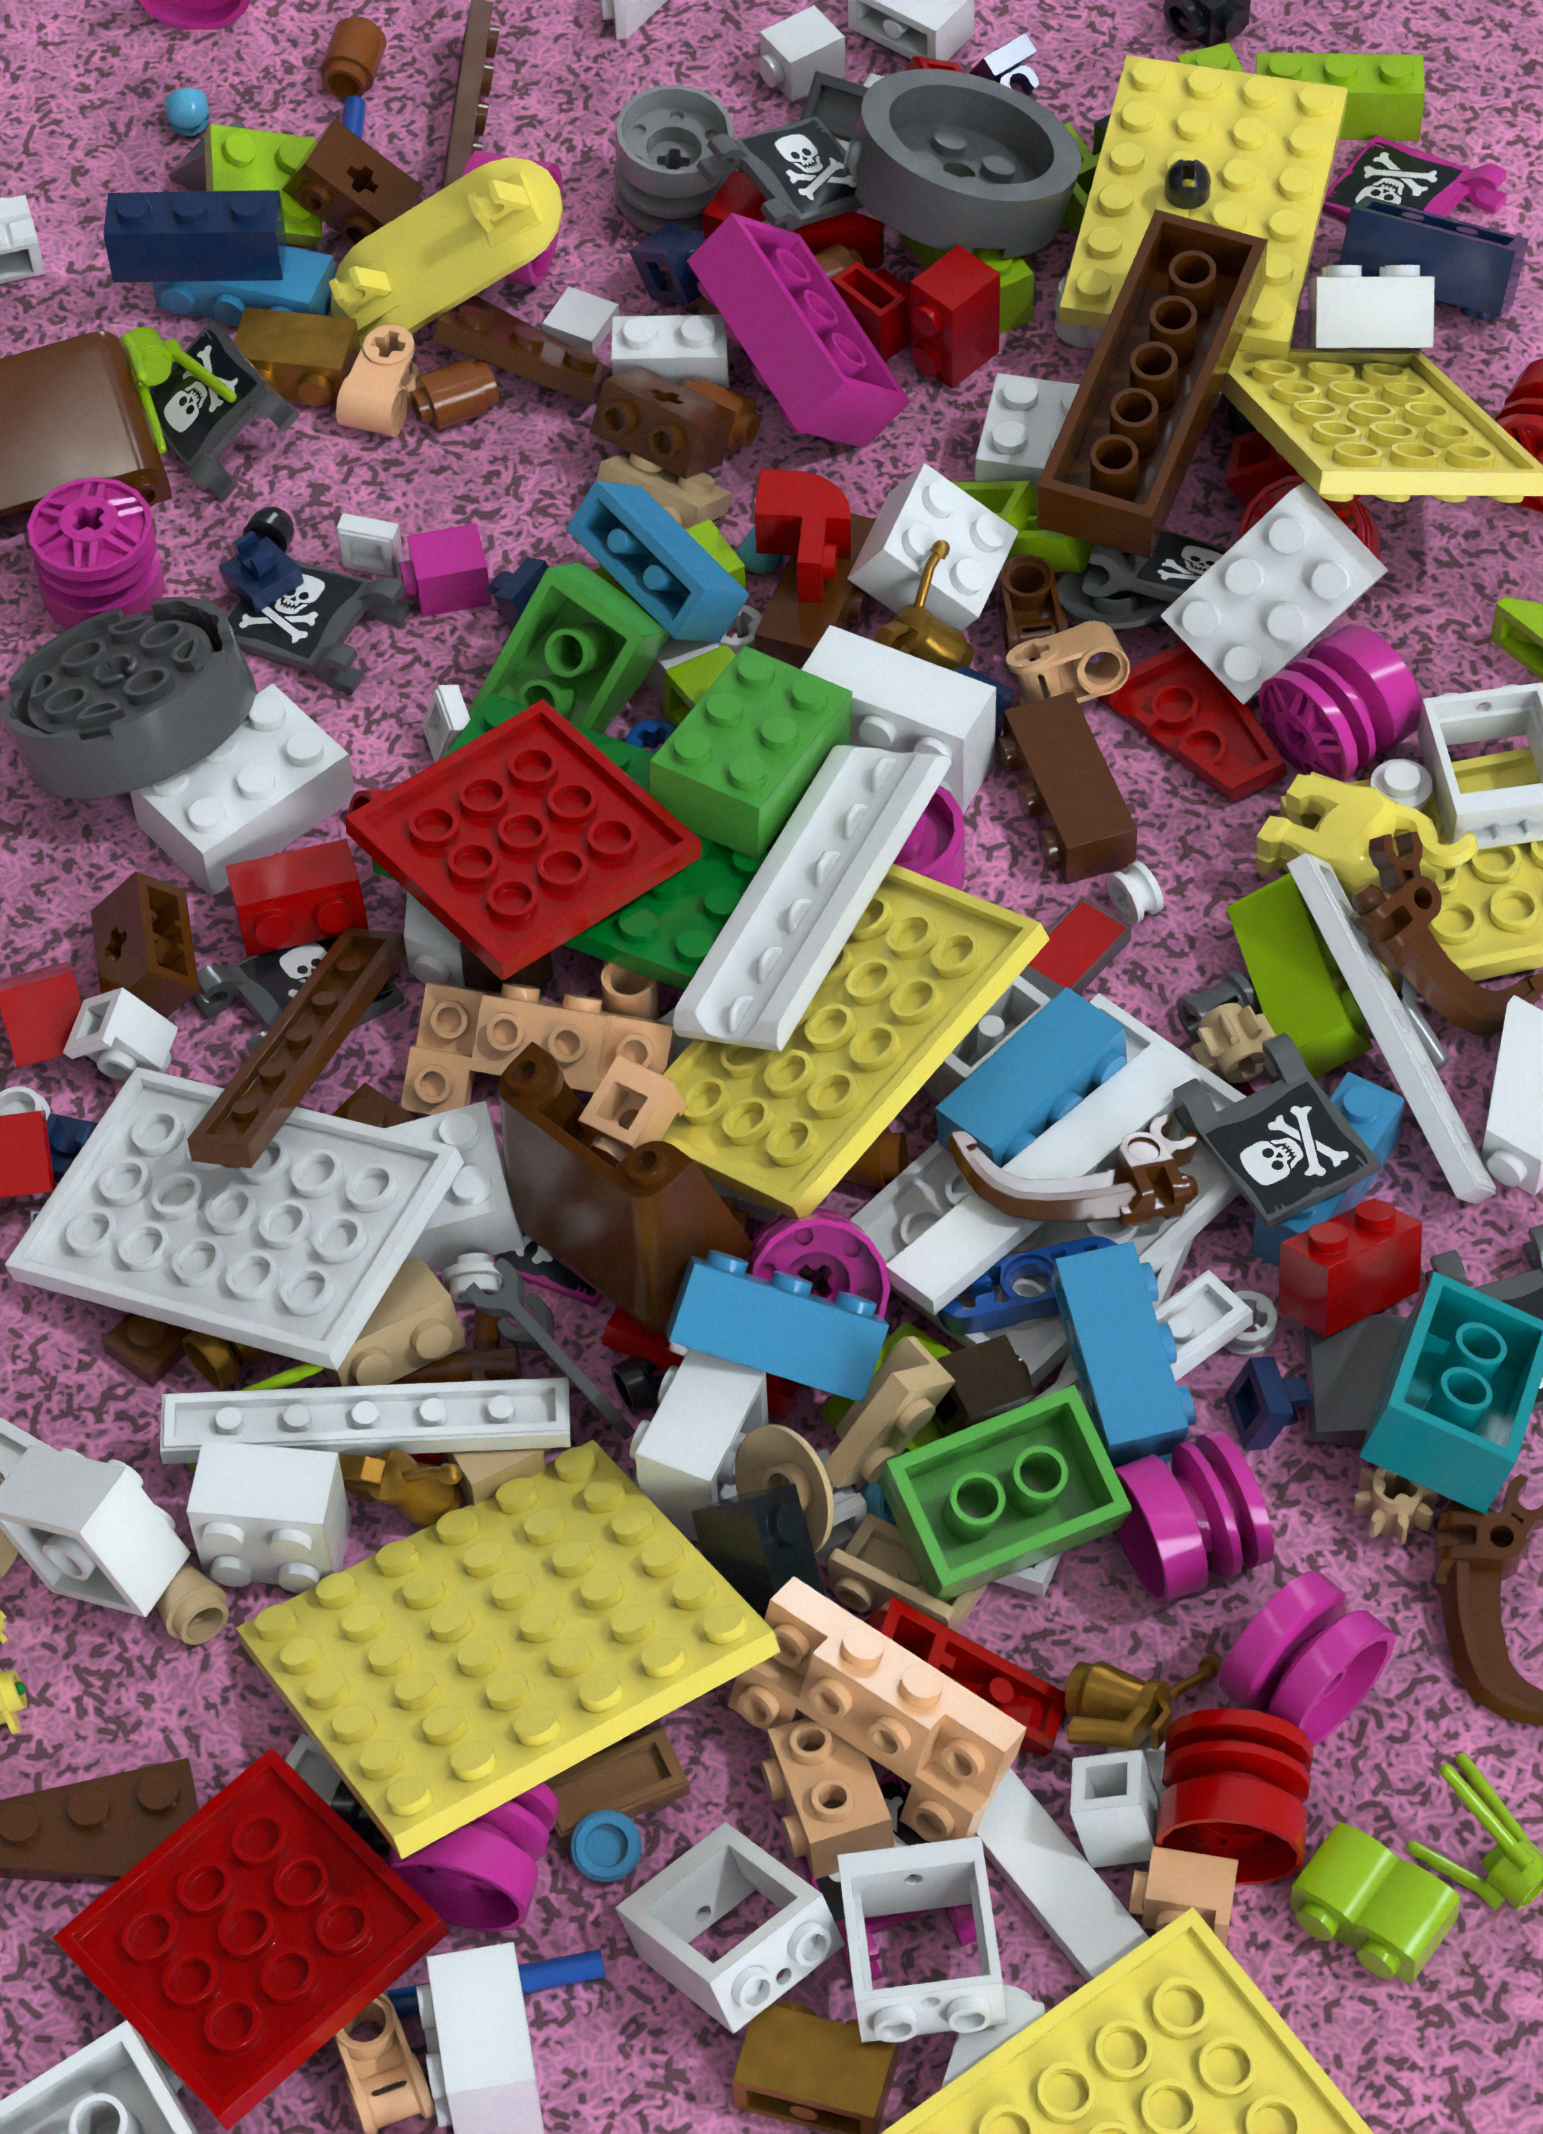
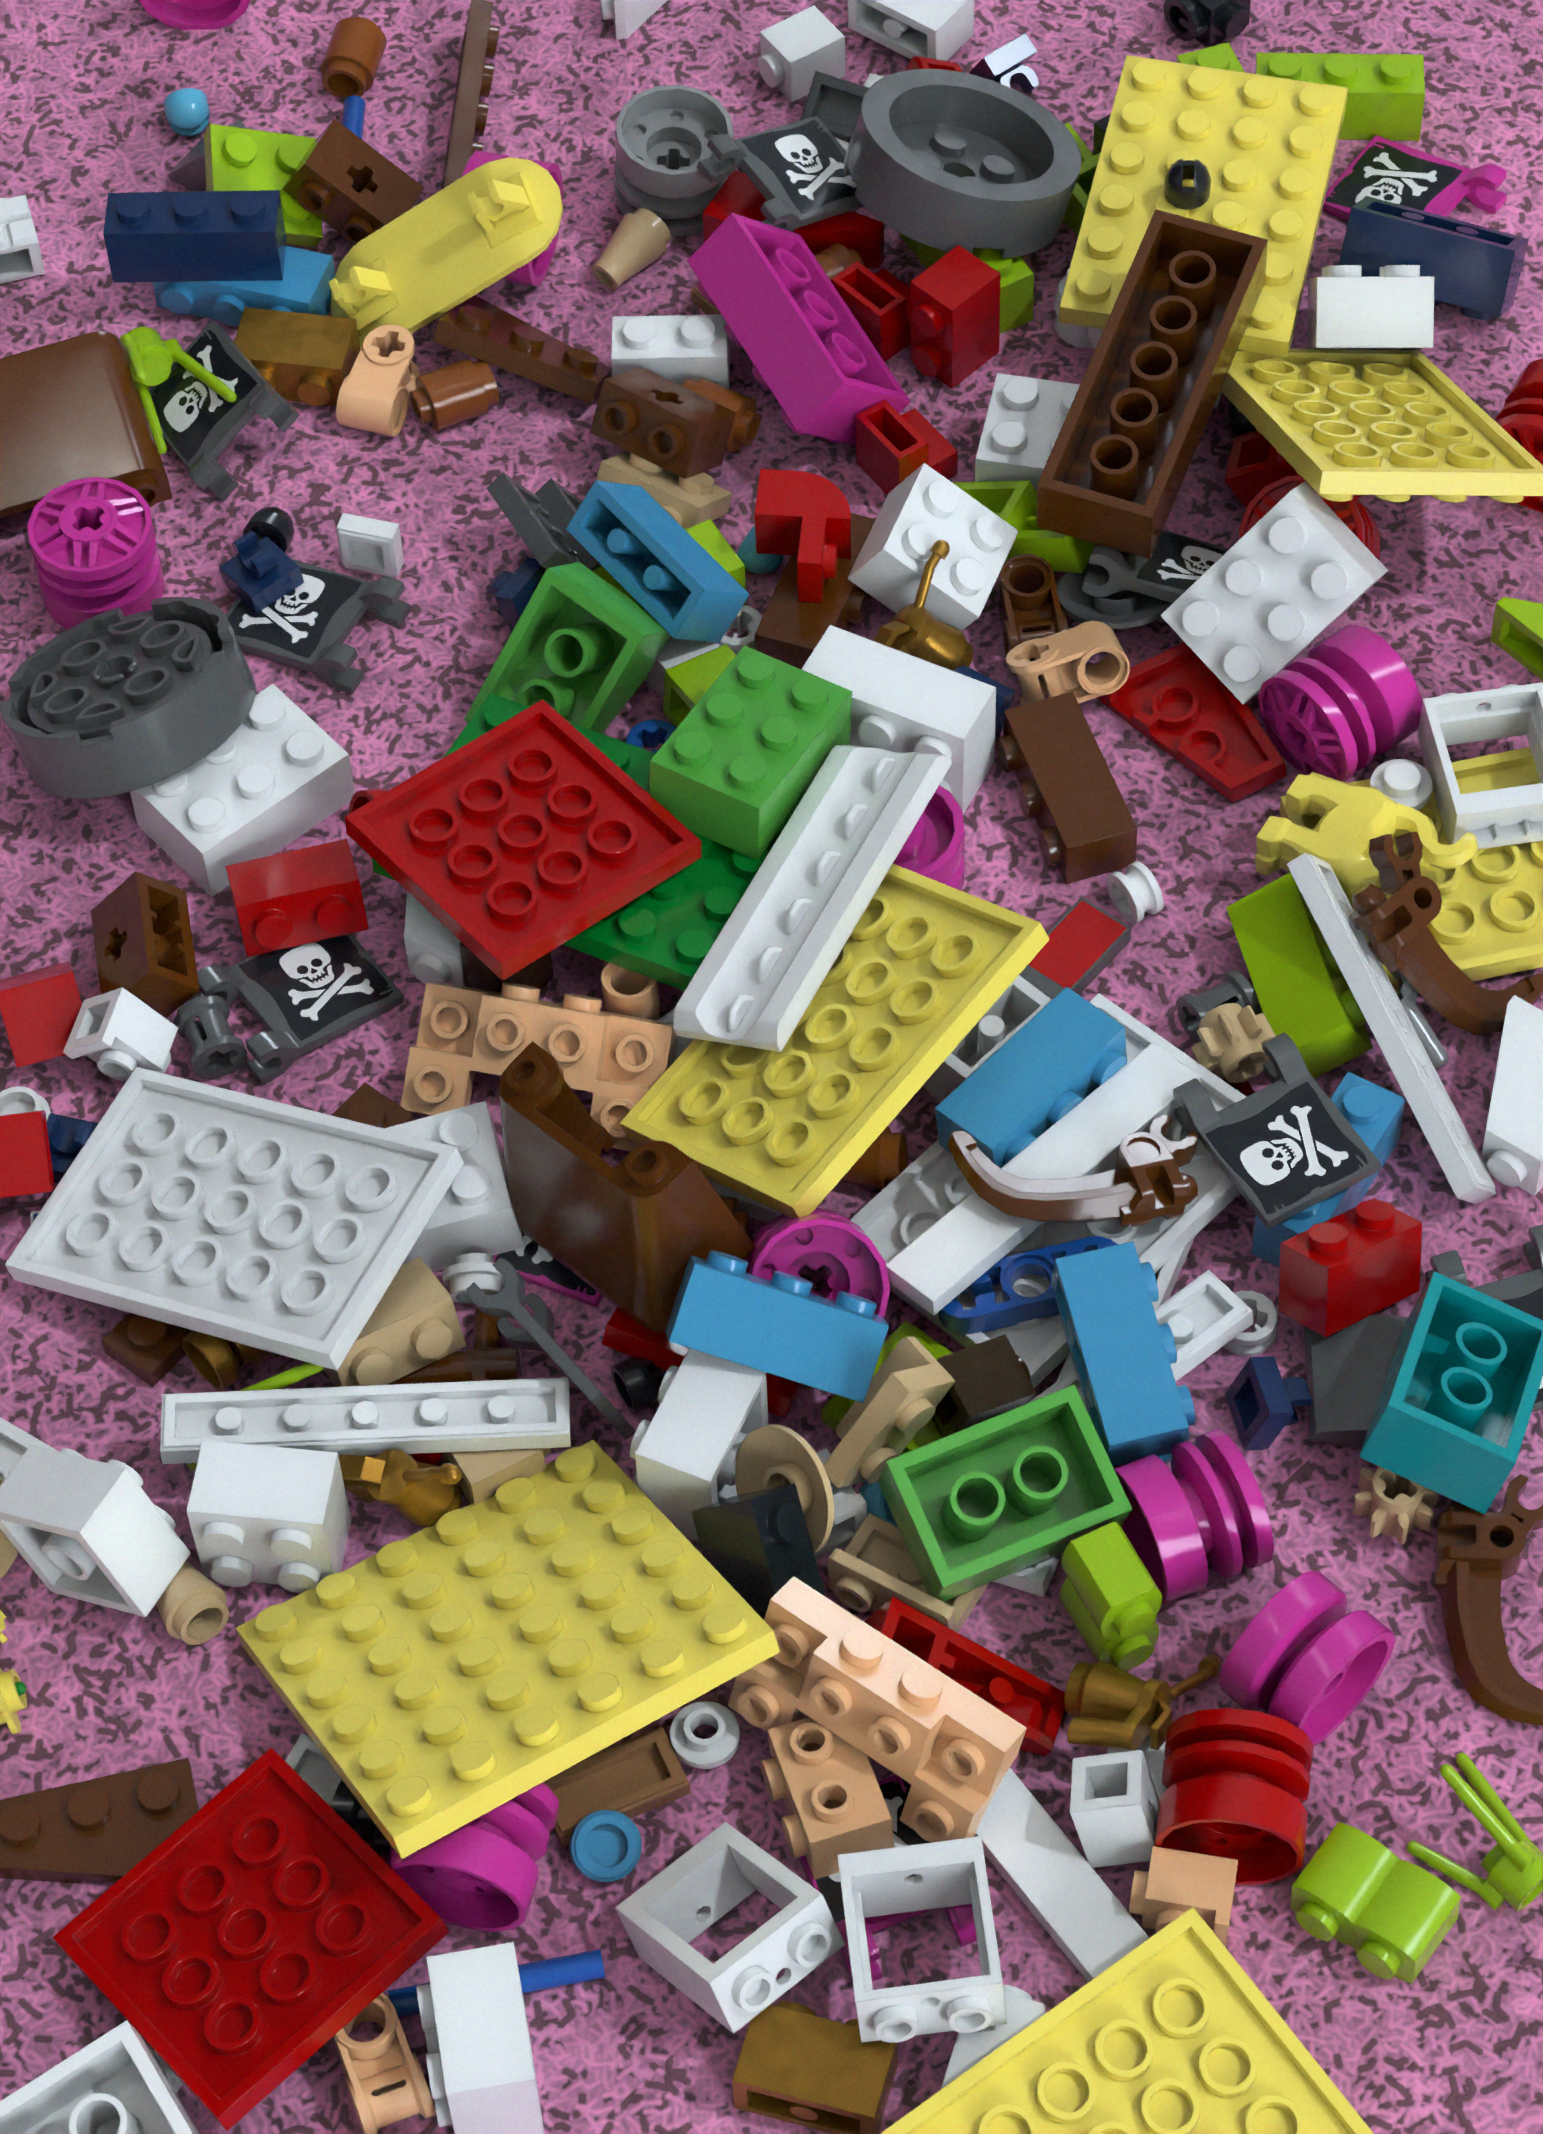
reddish brown plate [187,928,406,1168] -> none
dark pink brick [399,523,491,617] -> none
white tile [422,685,470,763] -> none
white tile [542,286,619,354] -> none
light nougat brick [578,1055,687,1166] -> none
dark blue brick [629,222,706,304] -> none
none -> dark grey bush [173,995,247,1080]
none -> dark grey slope [487,472,602,571]
none -> tan cone [591,208,671,291]
none -> white plate [670,1701,740,1769]
none -> red piece [856,399,958,495]
none -> lime brick [1060,1521,1162,1670]

